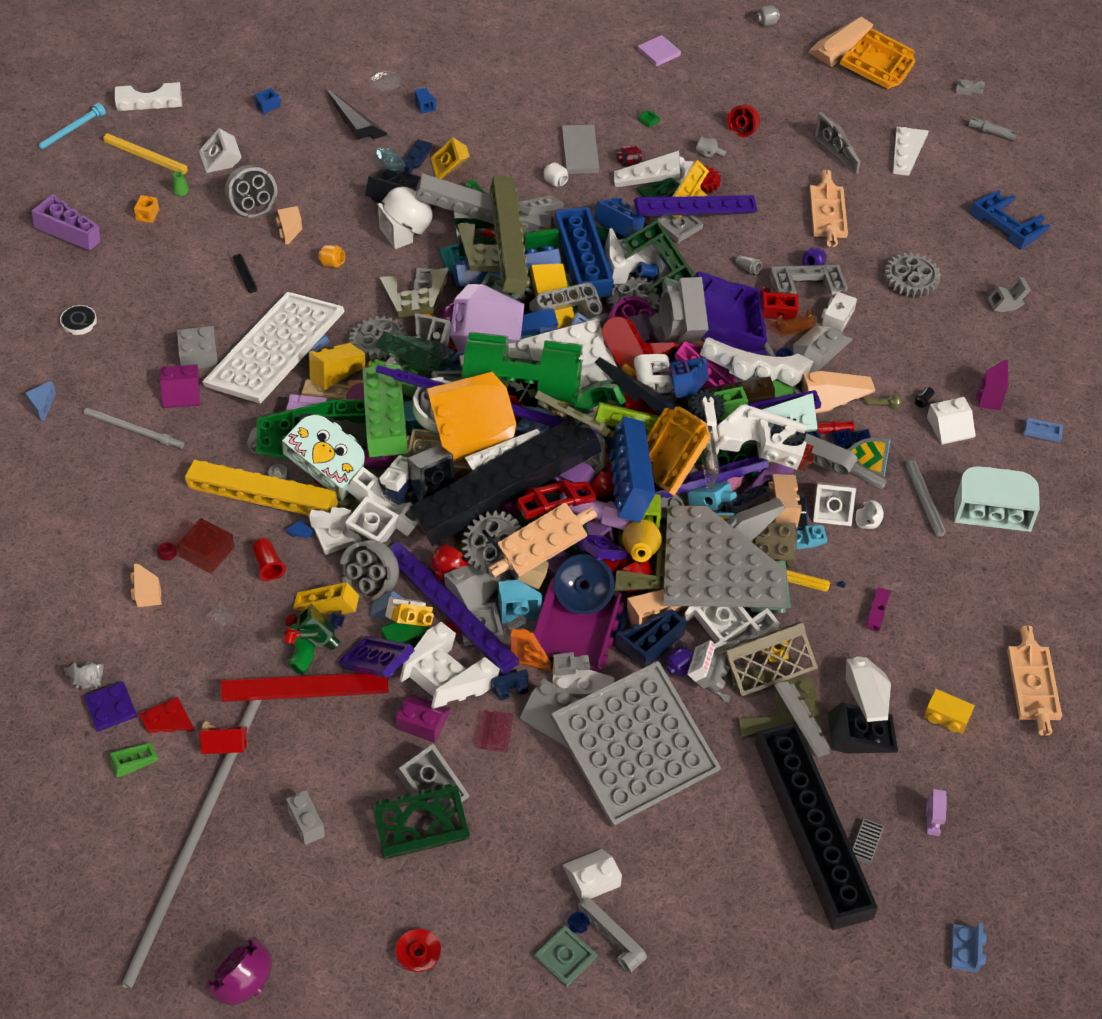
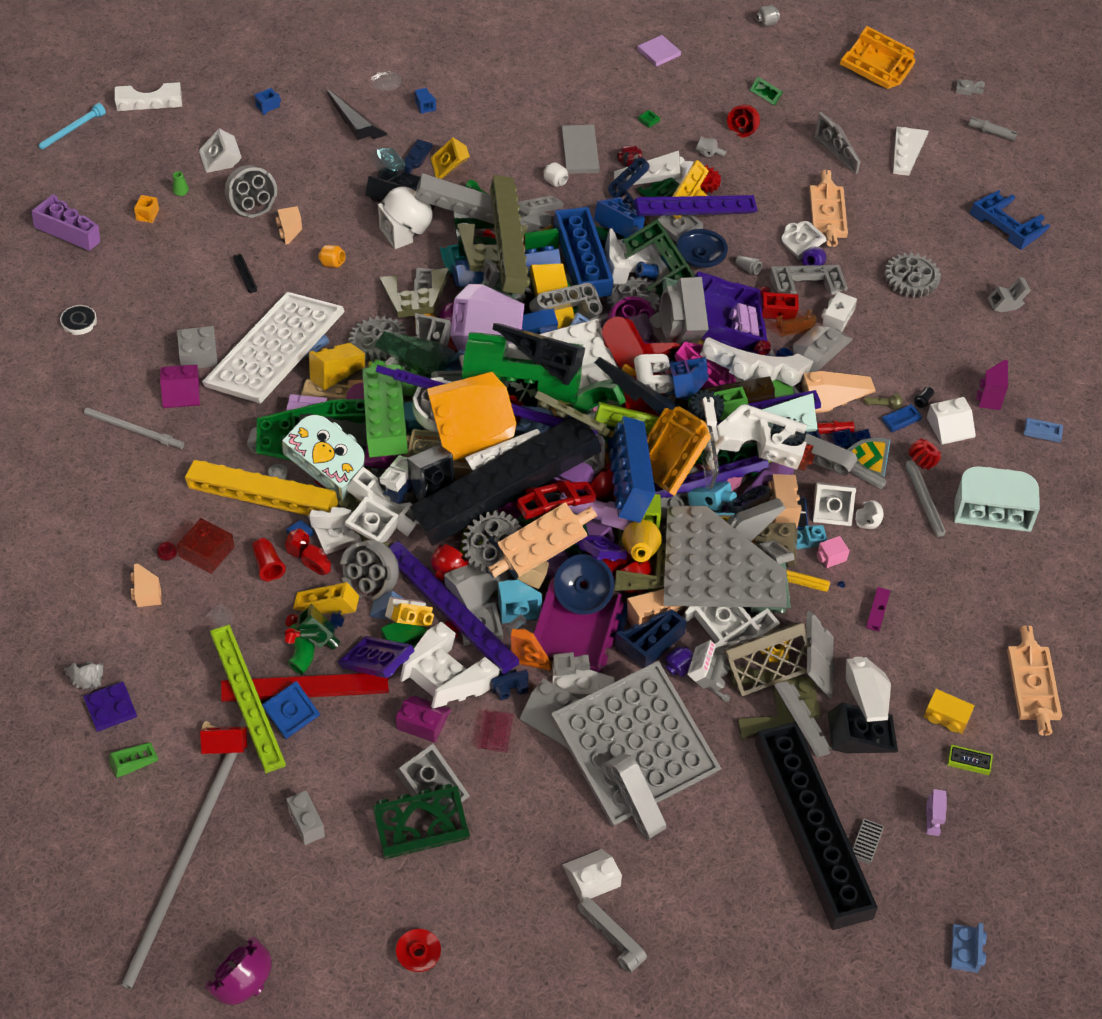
medium blue slope [25,382,56,421] -> none
yellow axle [103,133,188,175] -> none
red wing [139,697,194,733] -> none
sand green tile [534,925,598,988] -> none
clear blue plate [567,912,589,934] -> none
light nougat wedge [808,17,873,68] -> none
none -> lime tile [210,624,286,774]
none -> blue tile [262,681,321,739]
none -> red rock [285,528,310,558]
none -> red rock [301,544,331,575]
none -> dark grey plate [481,259,500,288]
none -> black wedge [492,323,585,385]
none -> beam [602,754,667,840]
none -> dark blue beam [608,158,650,211]
none -> dark blue dish [676,229,728,268]
none -> lavender brick [729,303,759,336]
none -> green slope [750,77,783,105]
none -> dark red plate [753,340,771,355]
none -> light grey tile [757,540,794,564]
none -> white plate [782,221,827,260]
none -> light grey piece [806,611,834,698]
none -> bright pink brick [817,536,850,568]
none -> blue tile [881,404,922,433]
none -> red gear [909,438,941,470]
none -> tile [947,745,993,775]

